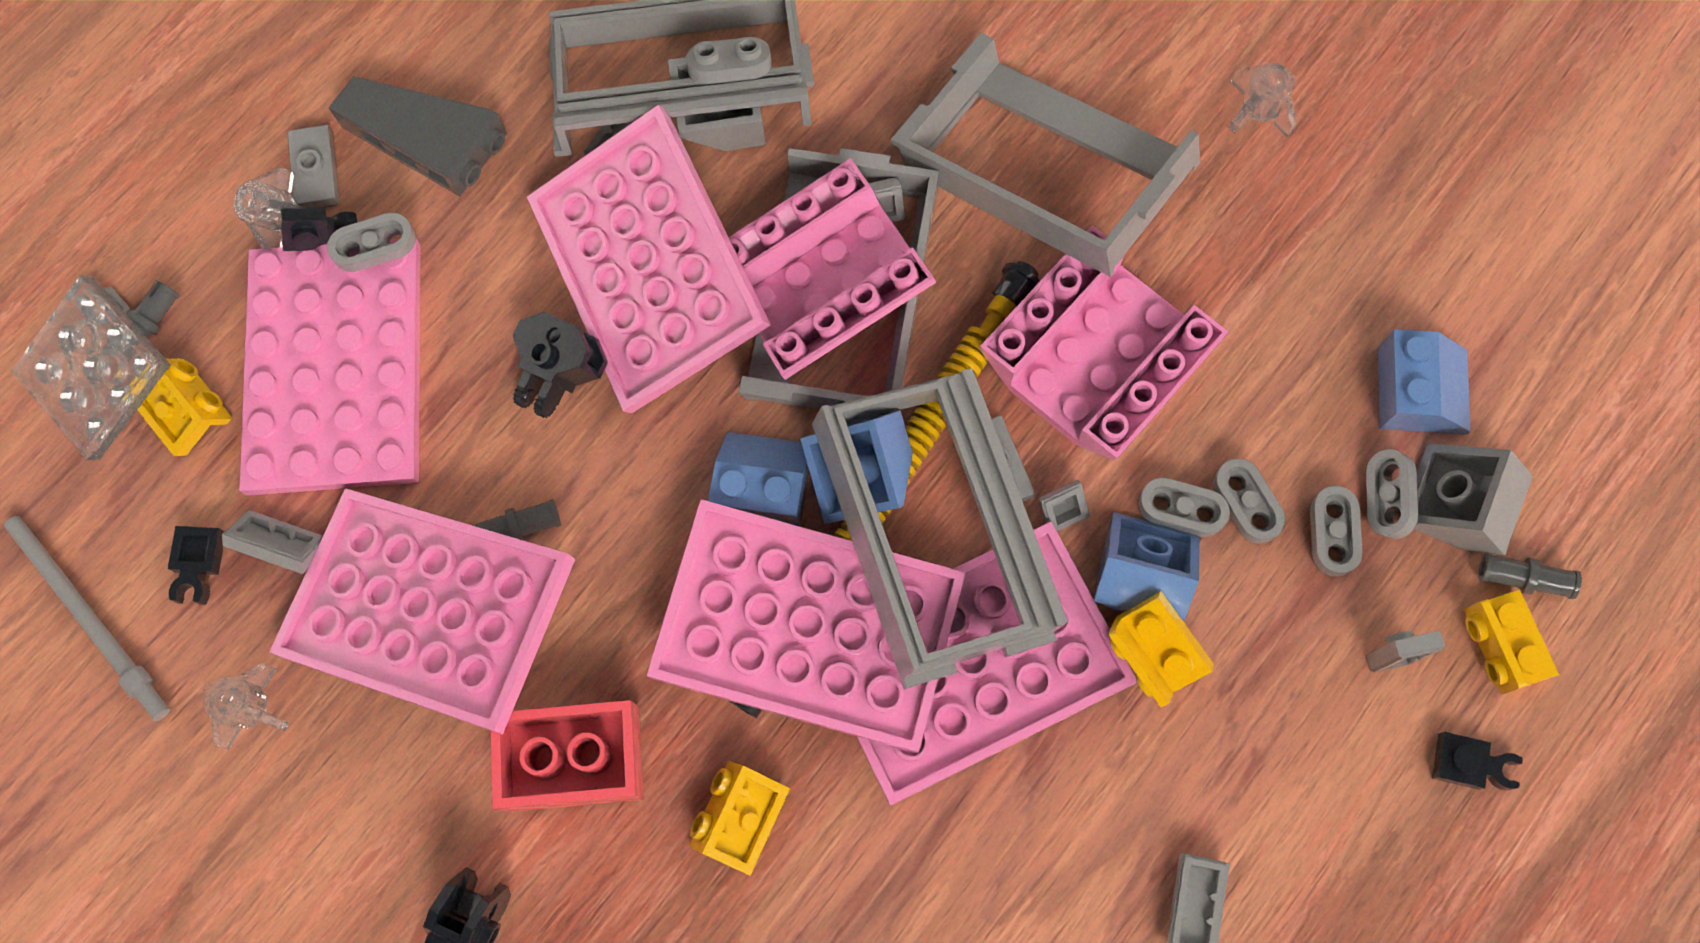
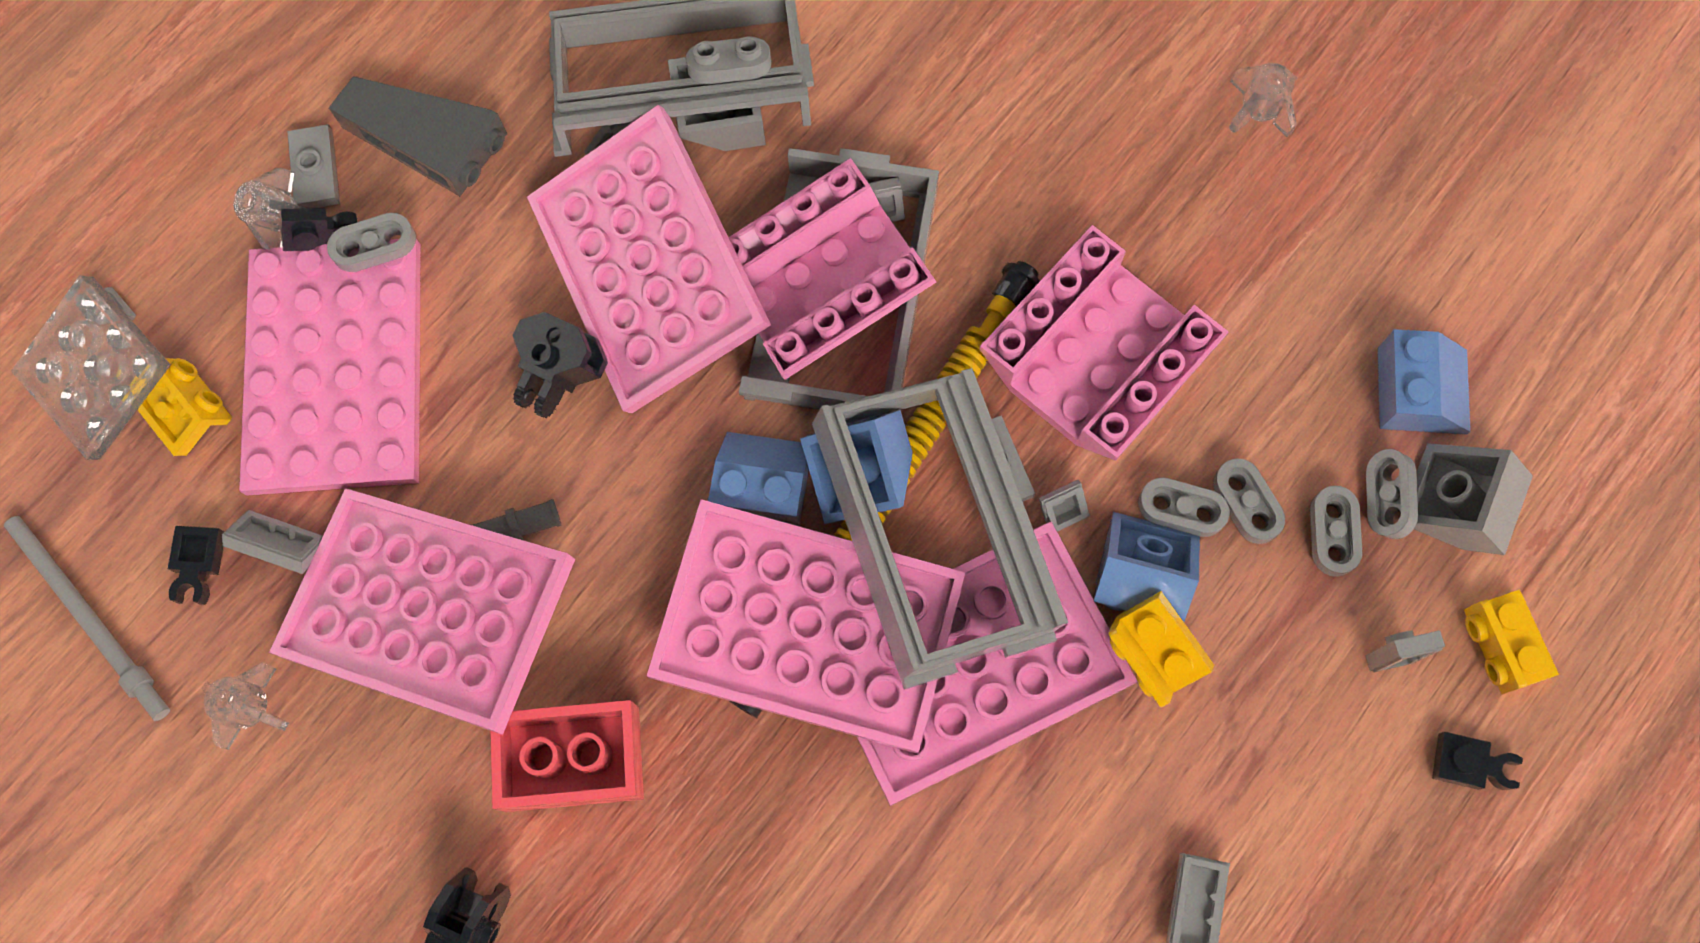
dark grey pin [105,280,180,365] -> none
yellow bracket [689,761,790,876] -> none
light grey piece [891,33,1200,277] -> none
dark grey pin [1478,553,1582,599] -> none

